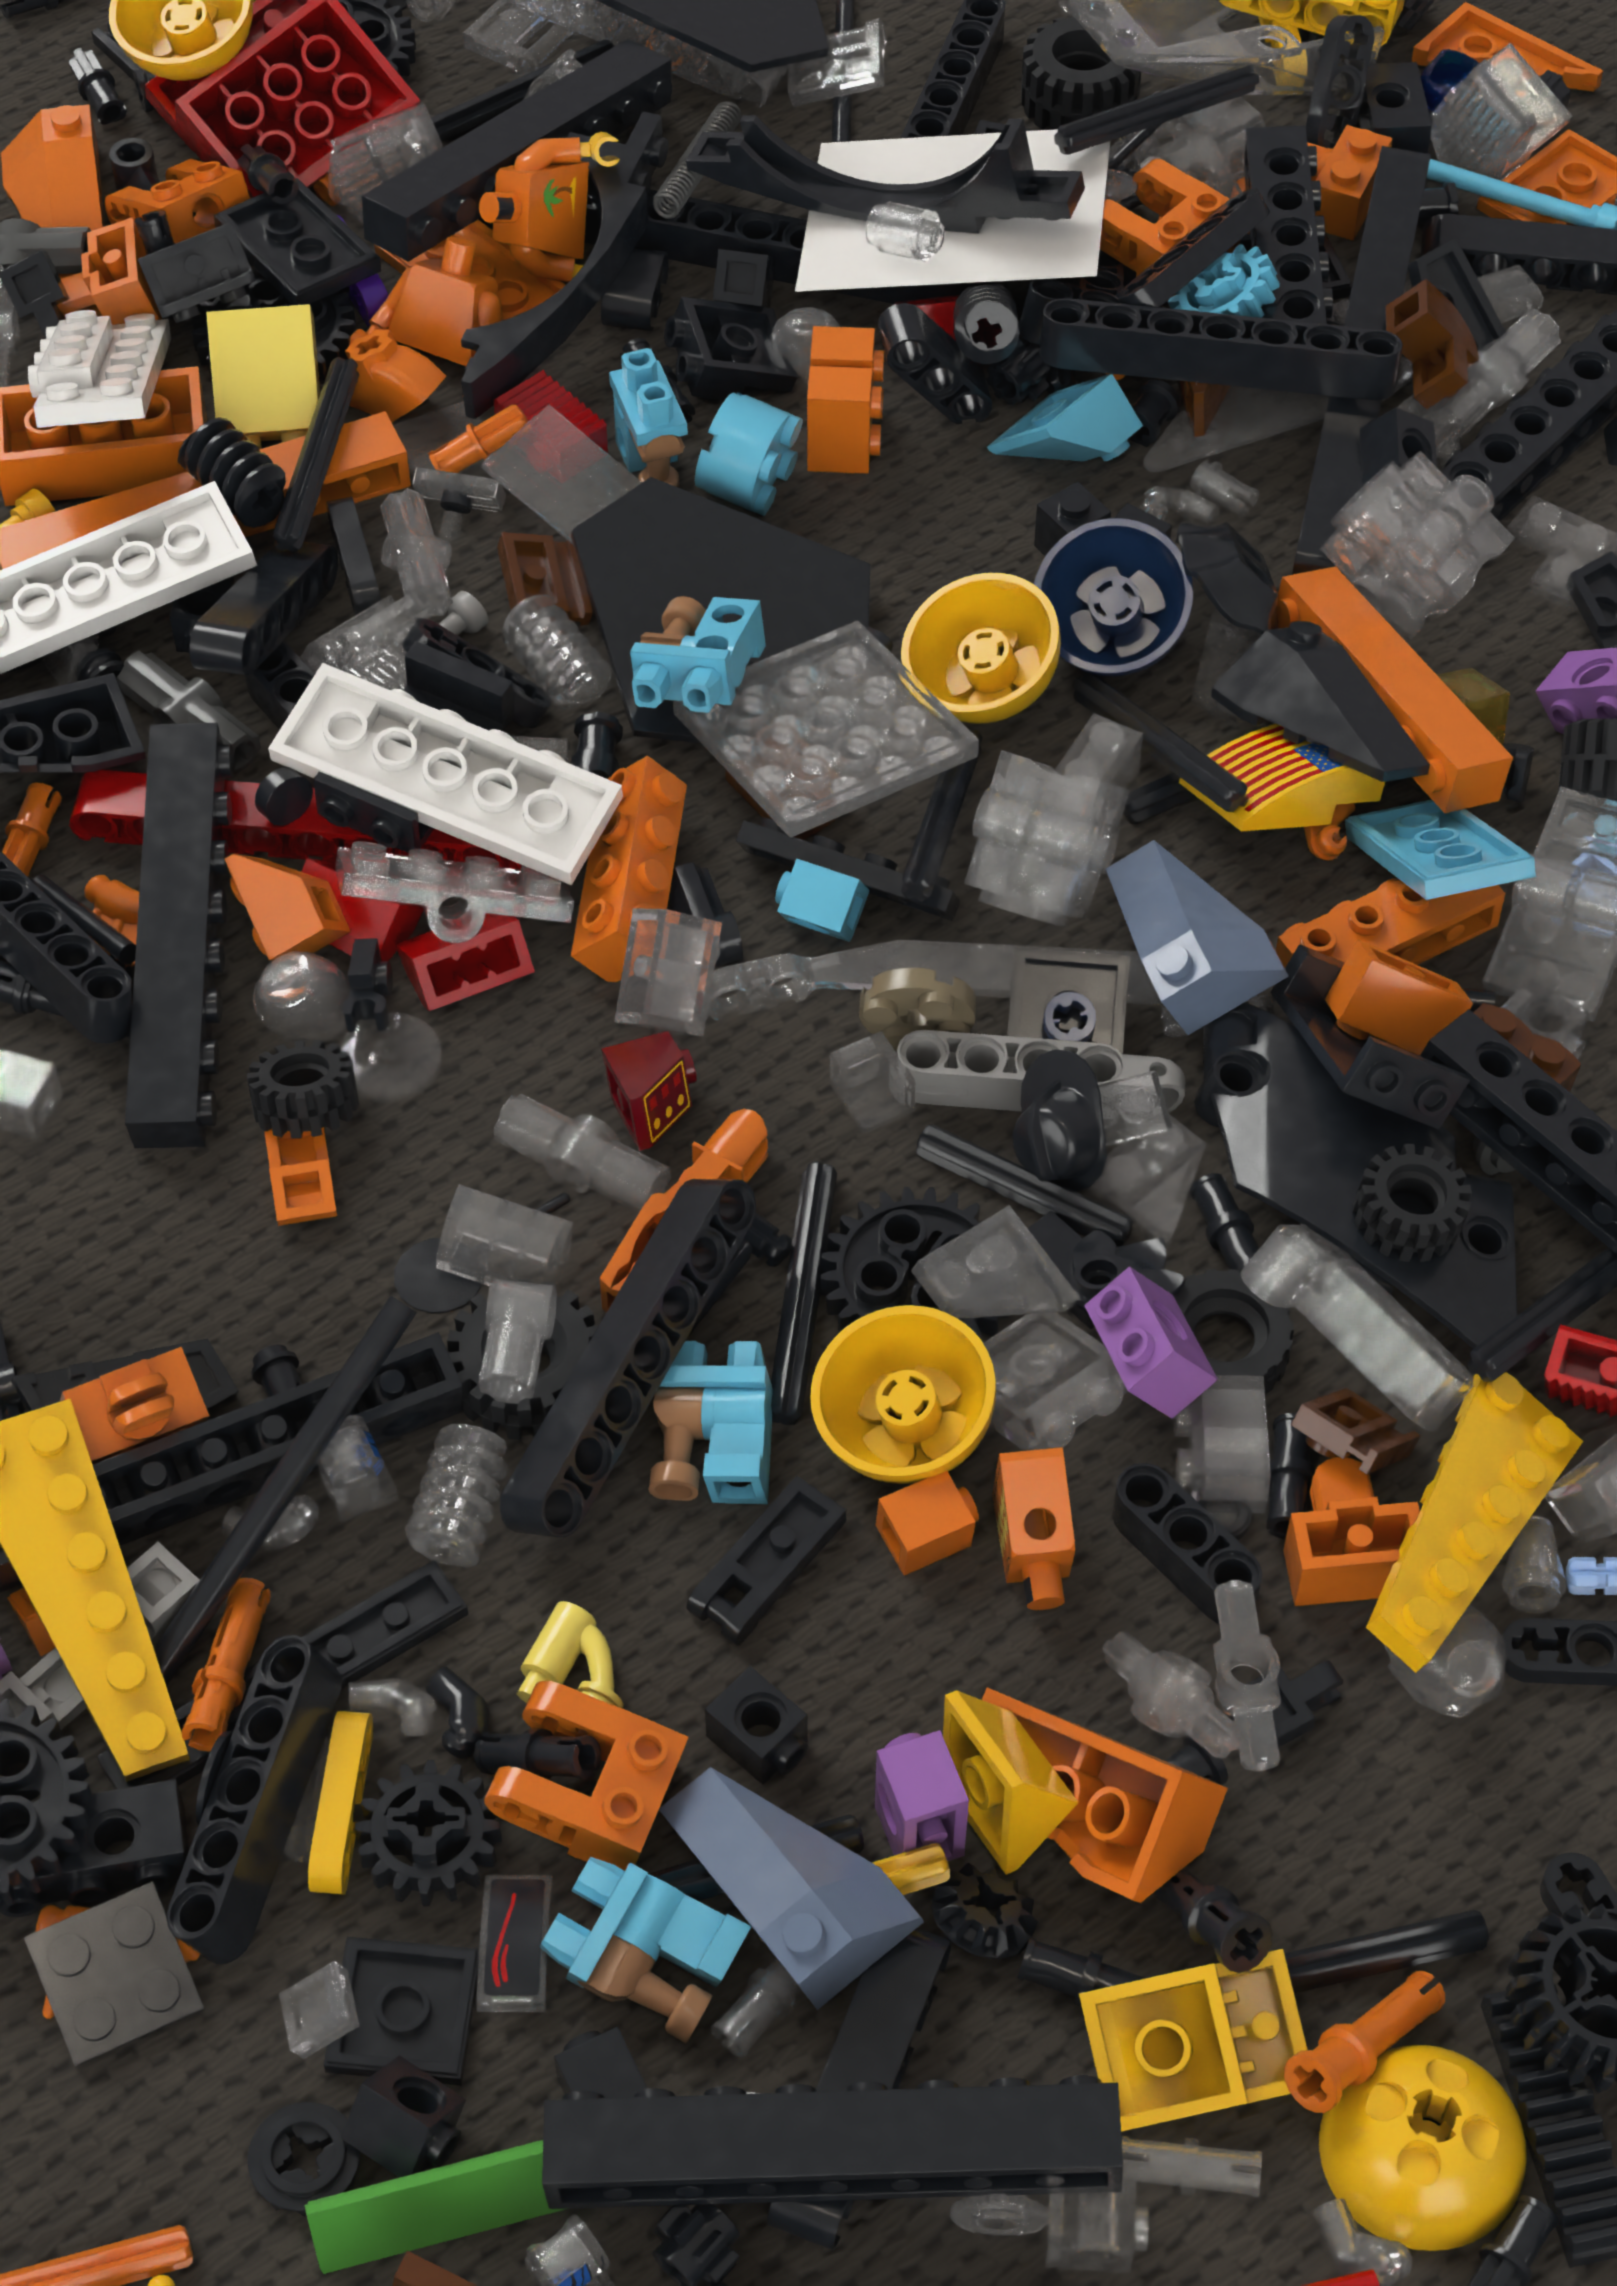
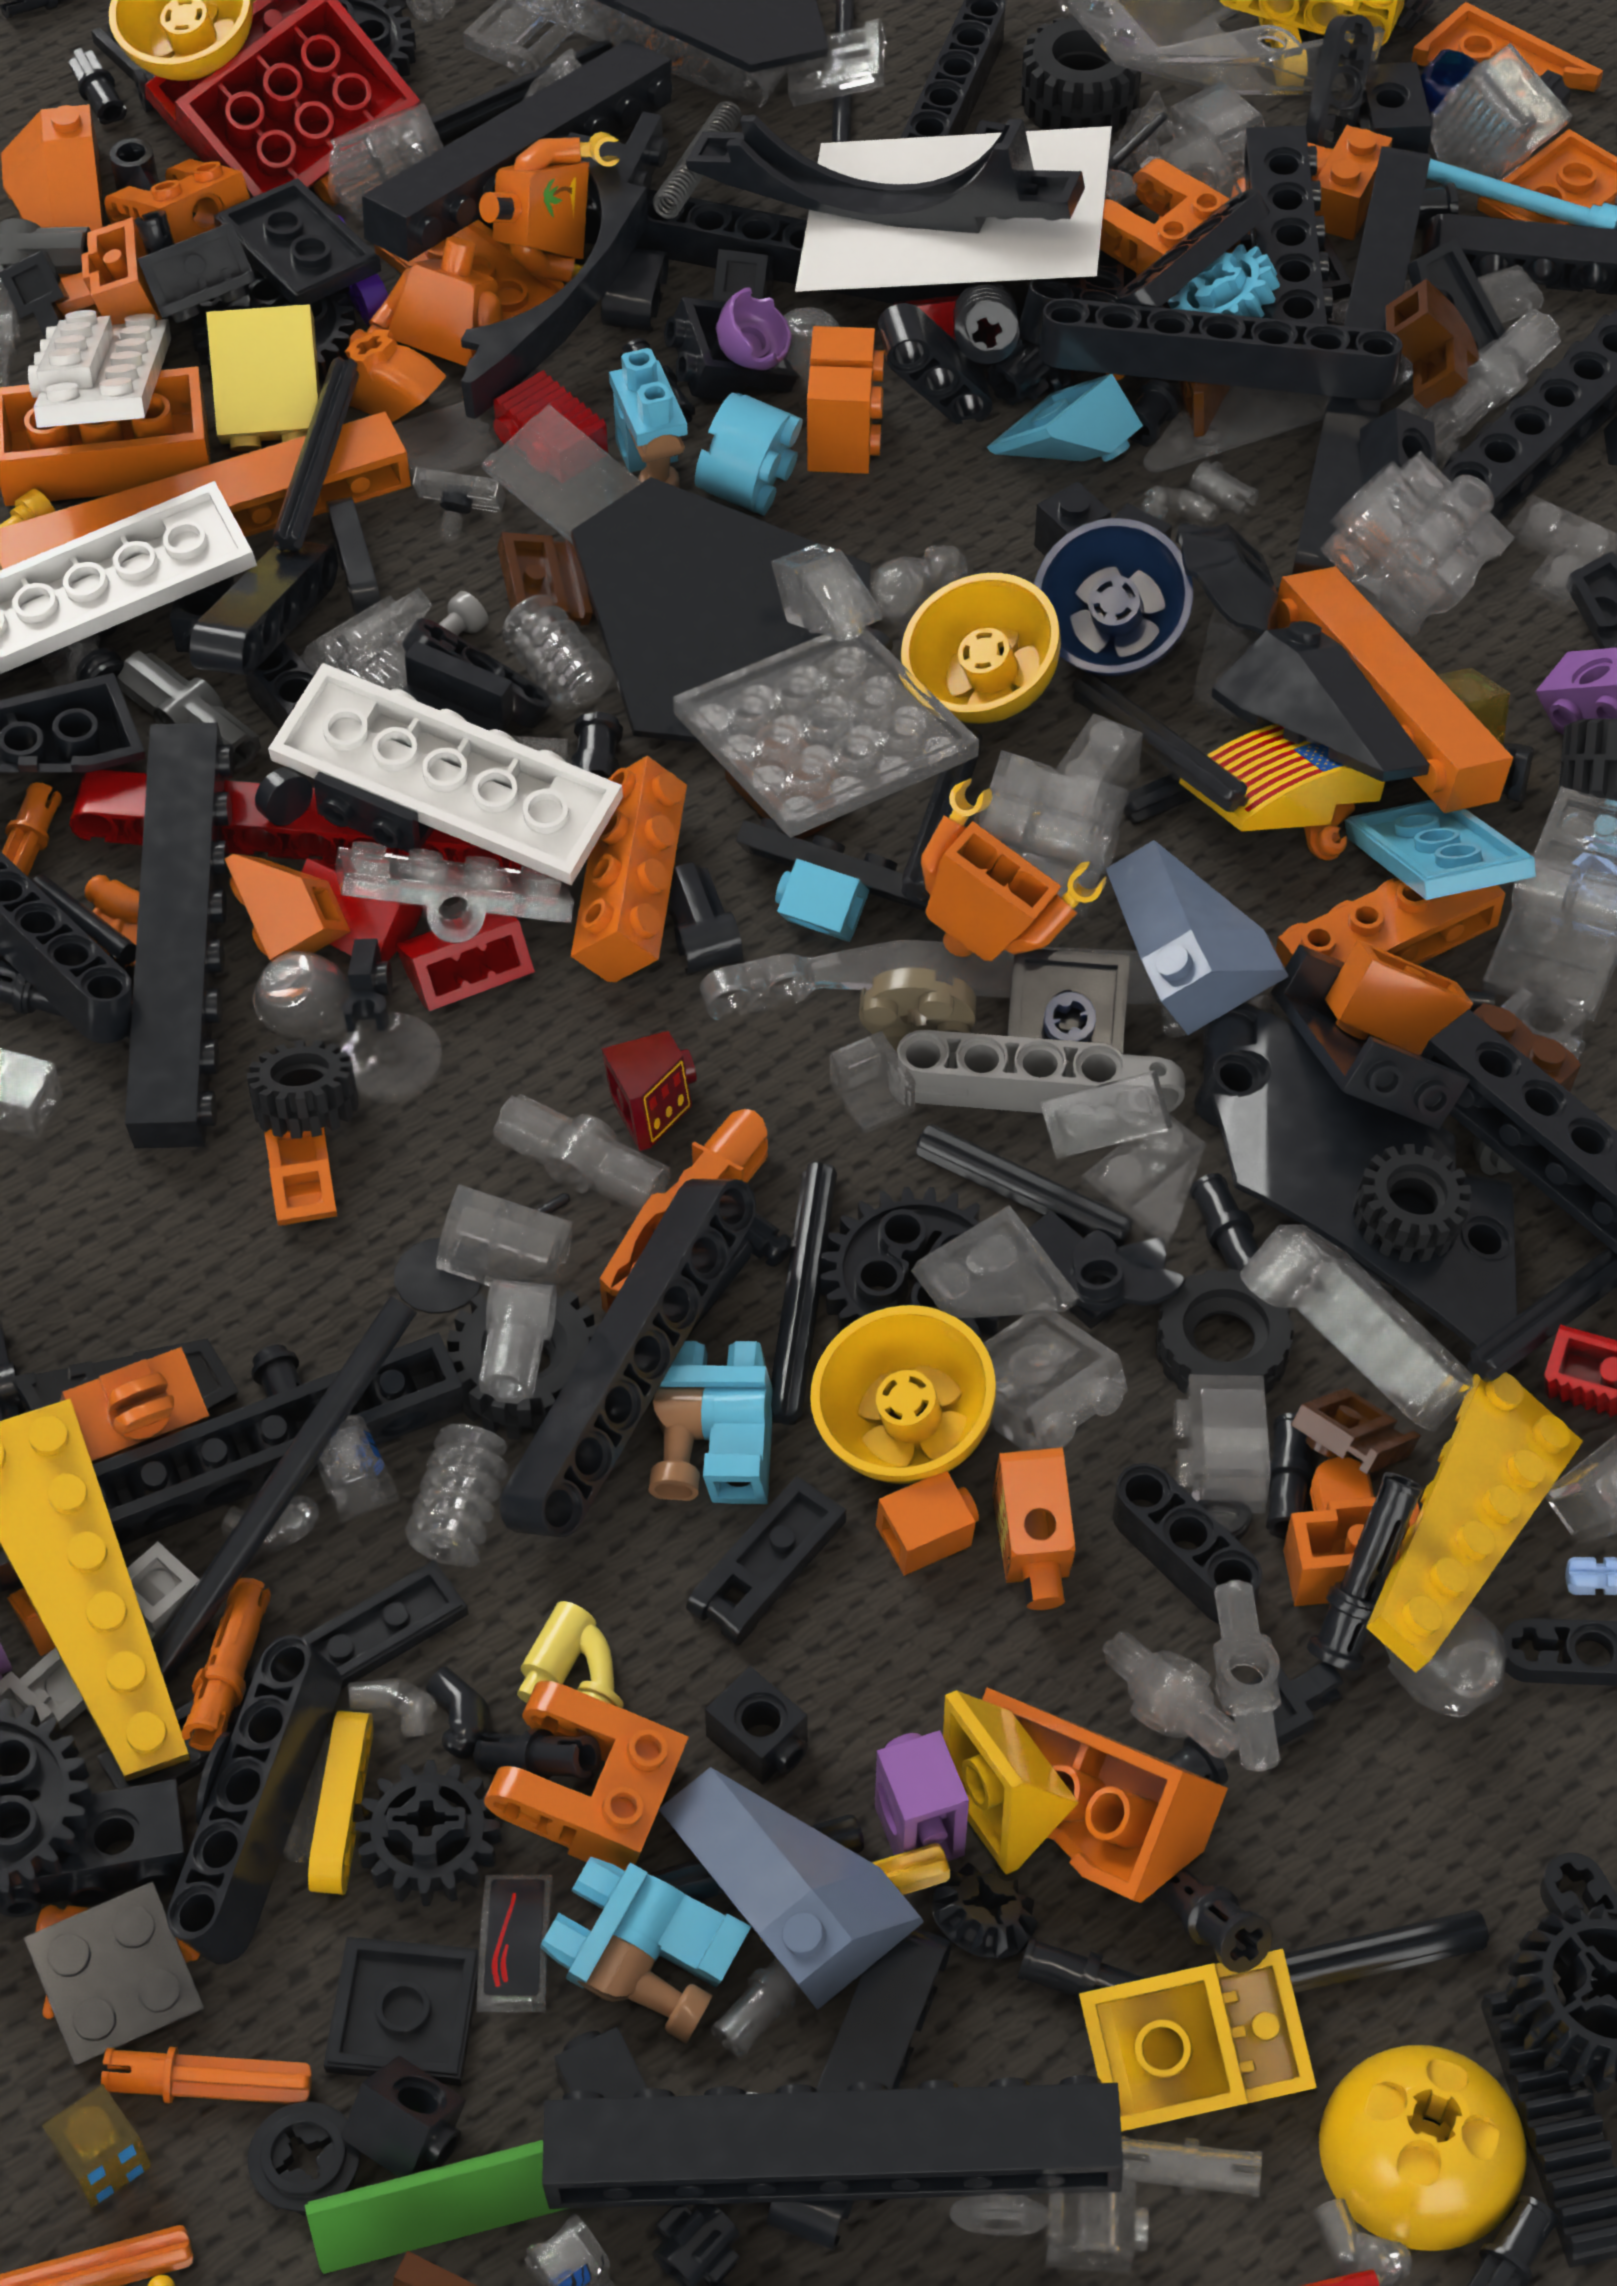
black piece [178,417,286,528] -> none
black axle [237,144,299,204] -> none
clear tile [279,1961,360,2059] -> none
clear piece [380,488,453,619] -> none
orange axle [428,405,530,482] -> none
clear brick [614,908,722,1037] -> none
medium azure hips [630,596,766,713] -> none
clear brick [866,201,945,262] -> none
black piece [1012,1049,1107,1192] -> none
black axle [1054,63,1259,155] -> none
medium lavender brick [1084,1266,1218,1418] -> none
orange pin [1284,1971,1446,2113] -> none
clear cone [1502,1516,1567,1614] -> none
none -> clear yellow brick [42,2084,152,2208]
none -> orange axle [101,2046,312,2104]
none -> medium lavender hair [716,287,792,371]
none -> clear slope [771,543,882,641]
none -> clear hair [869,545,967,630]
none -> orange torso [921,778,1106,961]
none -> black pin [1306,1472,1424,1671]

